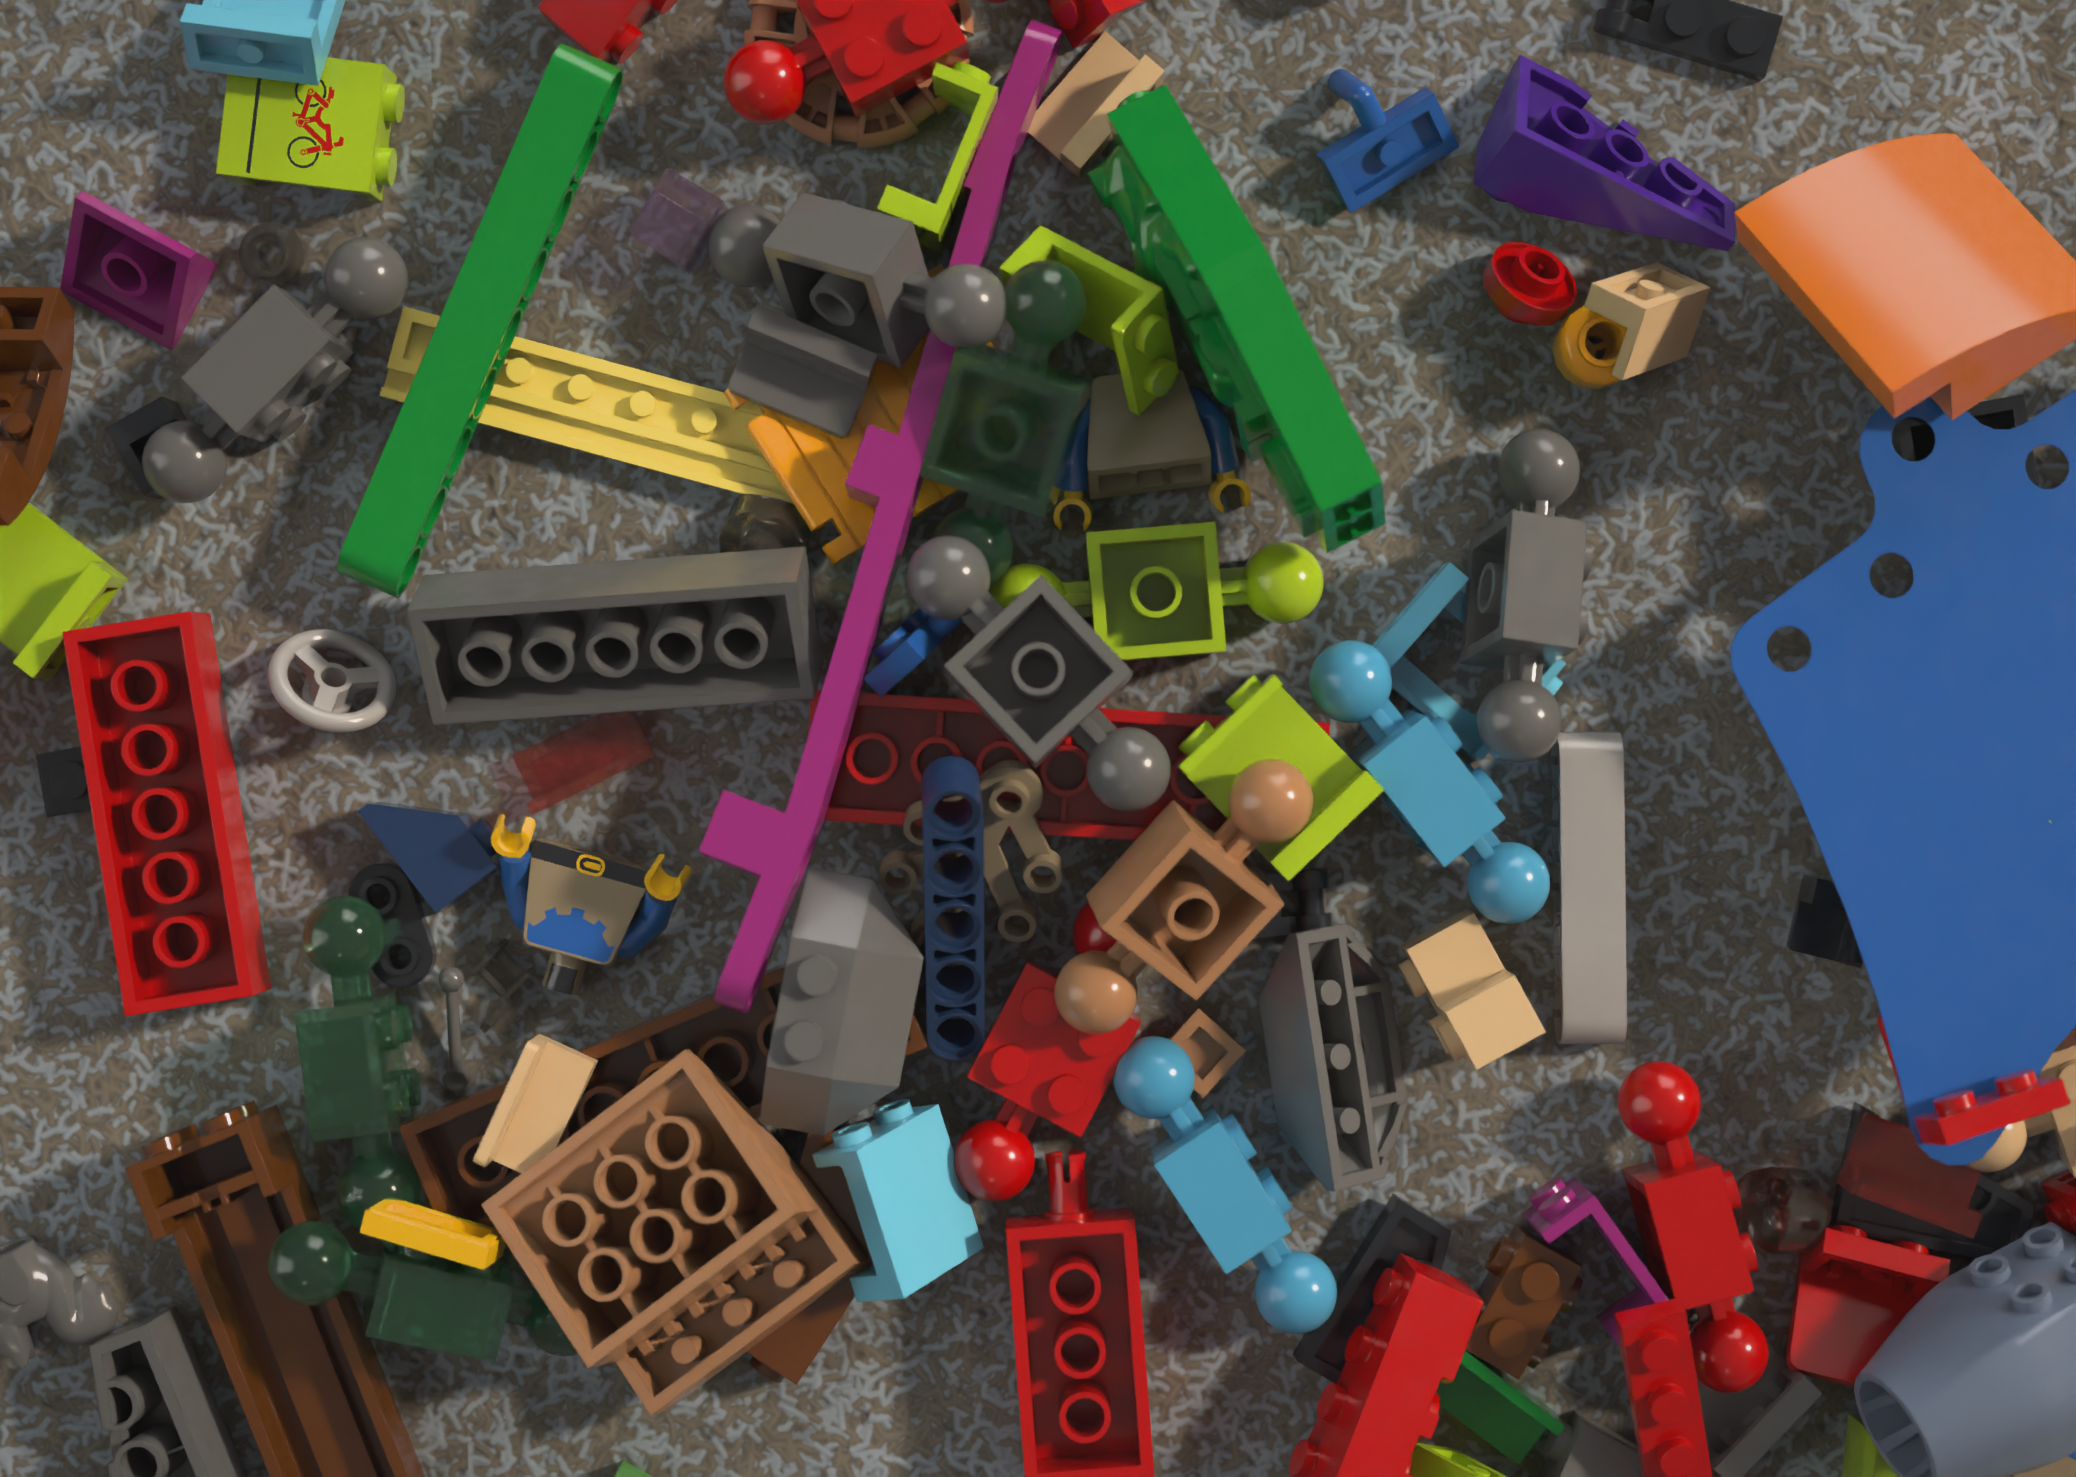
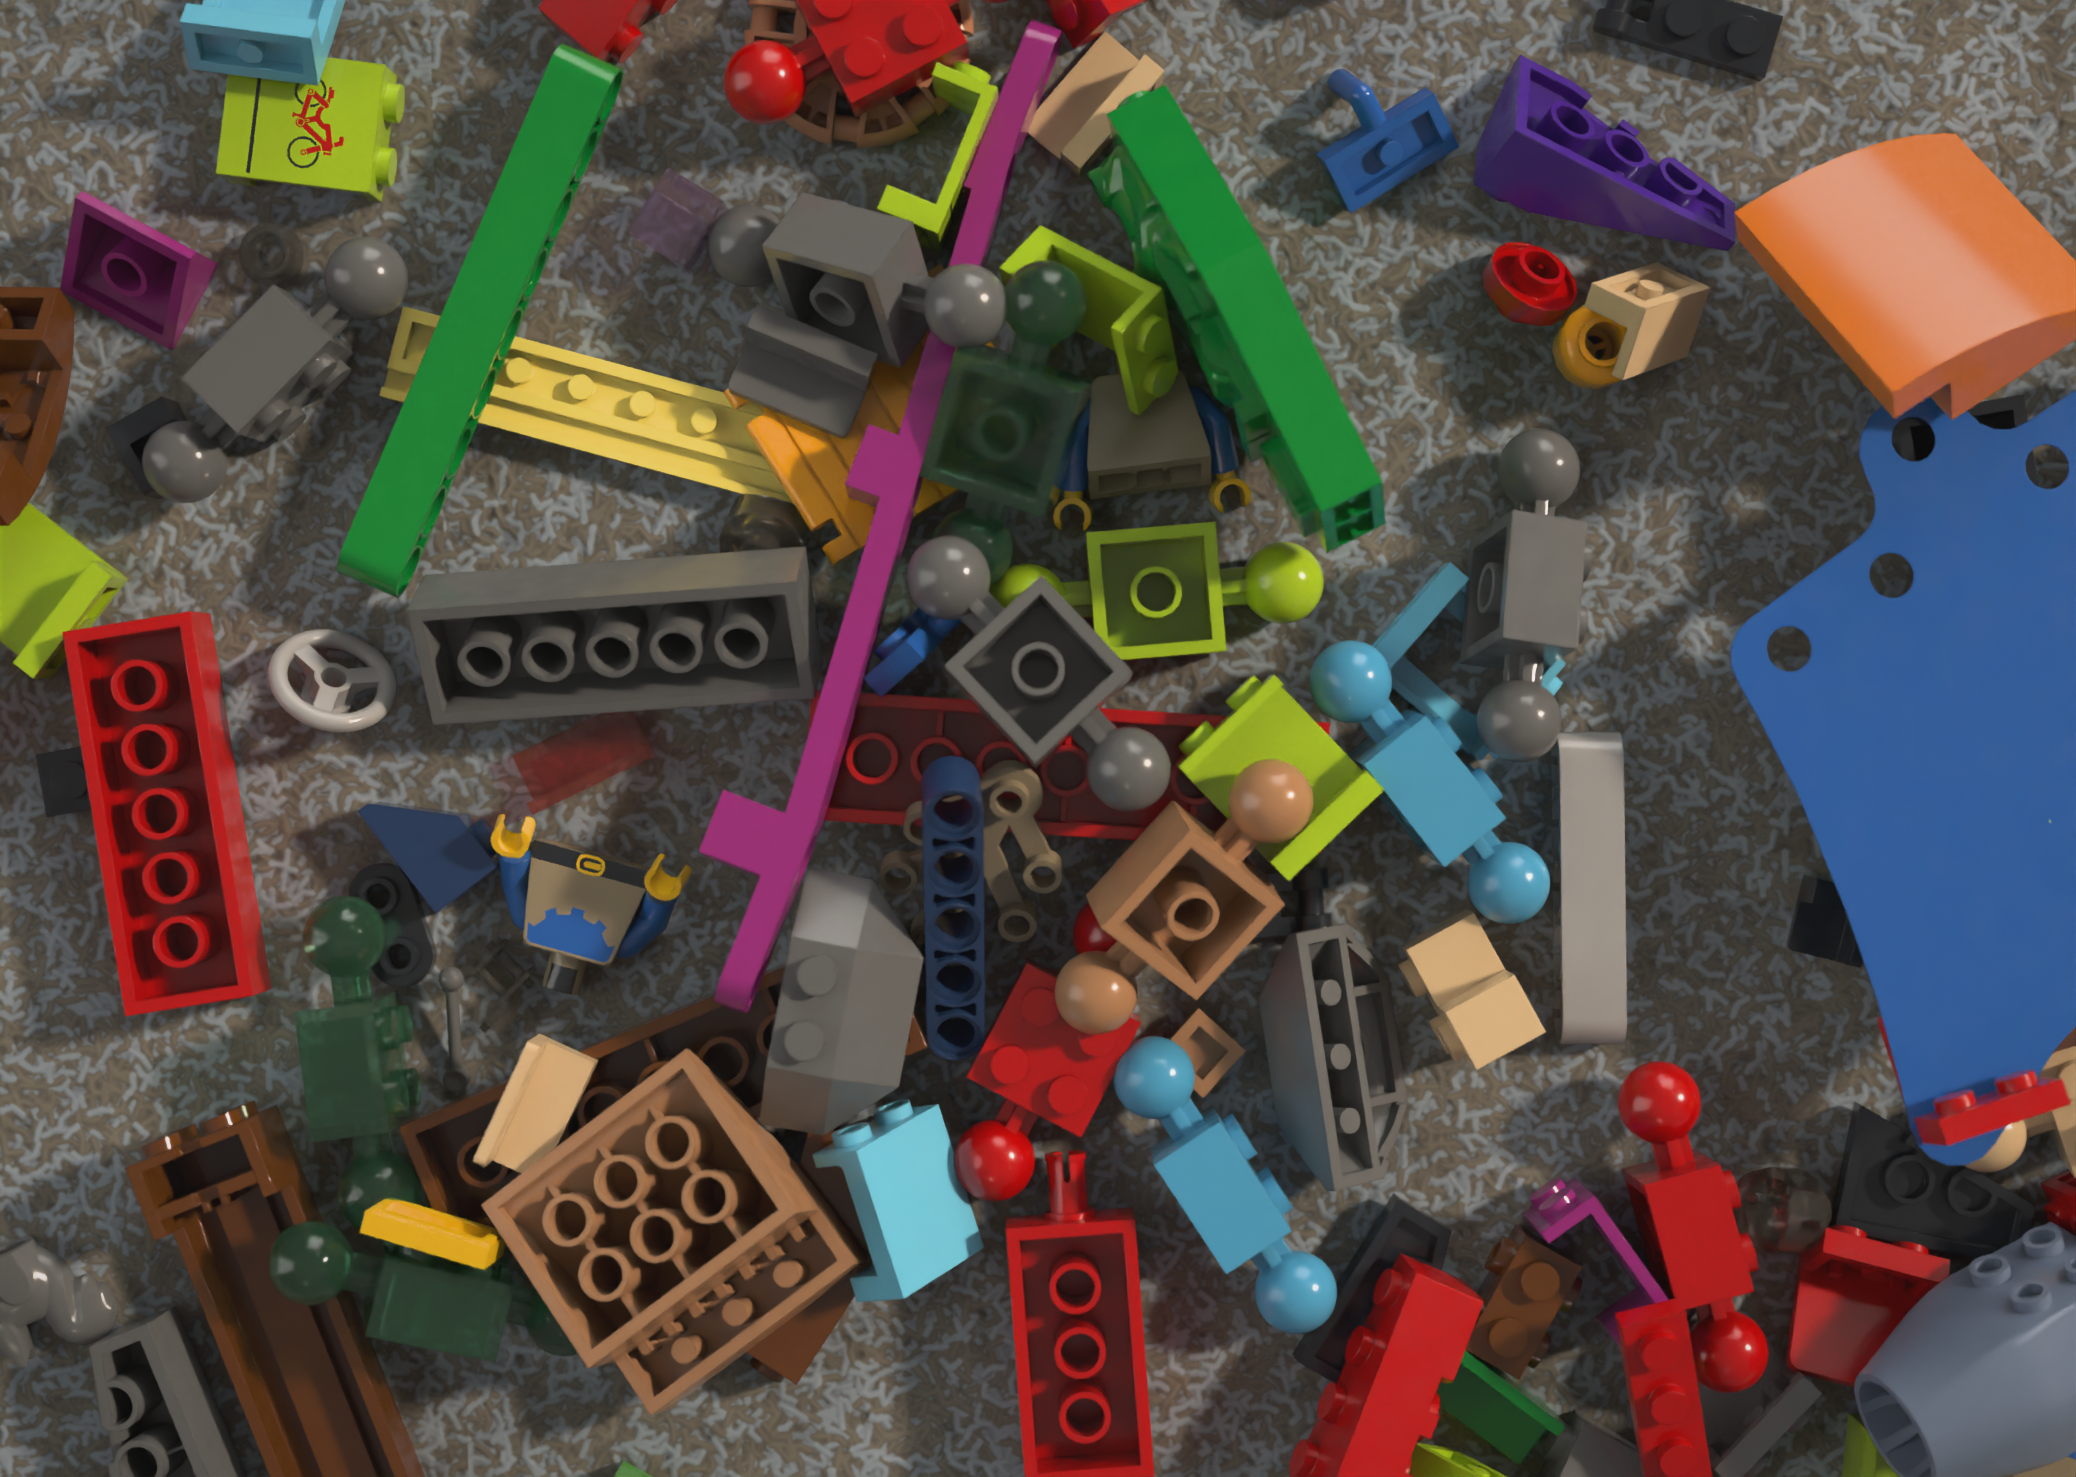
clear red panel [1836,1111,1983,1239] -> none

